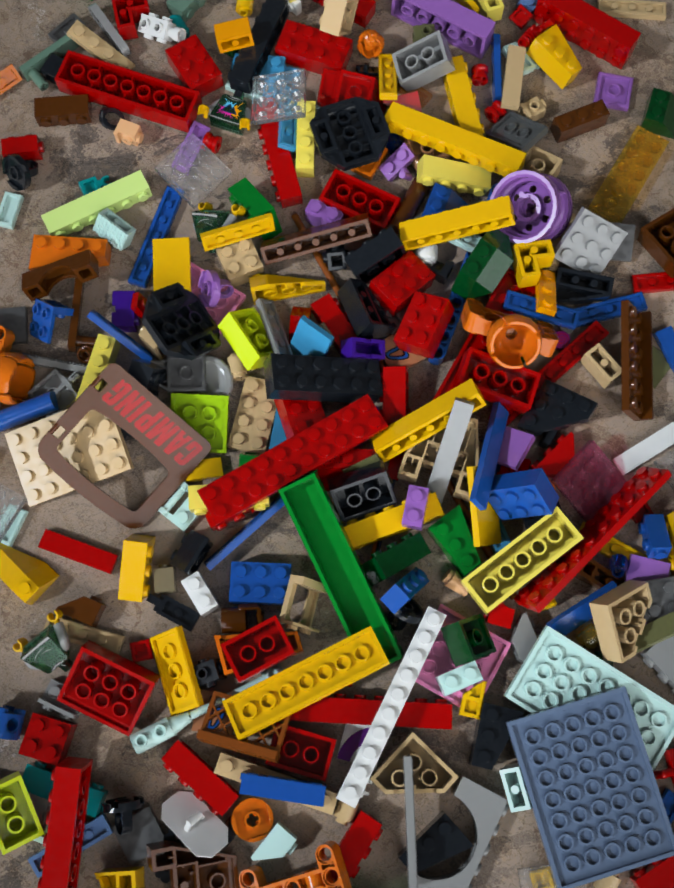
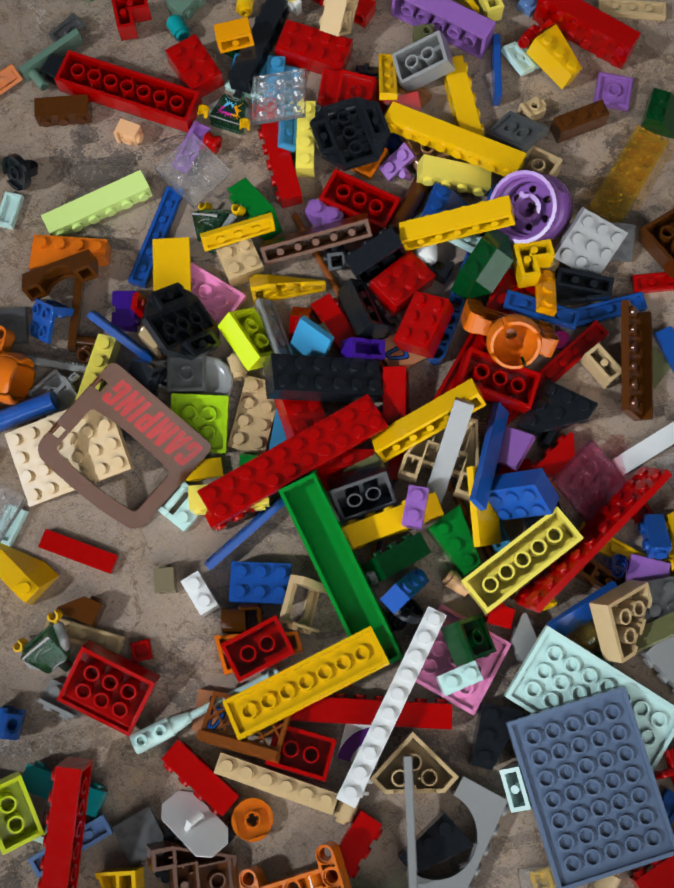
red brick [1,134,45,161] -> none
red brick [18,712,78,766] -> none
tan plate [67,20,135,70] -> none
teal plate [78,175,112,195] -> none
light grey beam [88,2,131,57] -> none
light aqua brick [92,208,137,251] -> none
black piece [99,108,125,131] -> none
black tile [101,796,144,835] -> none
yellow wedge [118,534,156,602] -> none
white brick [137,12,186,44] -> none
black hinge [146,594,201,632] -> none
yellow tile [149,625,204,716] -> none
black slope [170,530,214,576] -> none
black brick [193,657,227,689] -> none
medium lavender tile [198,270,234,307] -> none
blue fence [239,771,326,807] -> none
light aqua slope [251,821,298,861] -> none
orange piece [357,29,384,59] -> none
yellow tile [458,681,487,719] -> none
red wheel [471,64,489,86] -> none
red wheel [484,100,507,123] -> none
tan tile [500,45,526,111] -> none
red tile [509,4,534,30] -> none

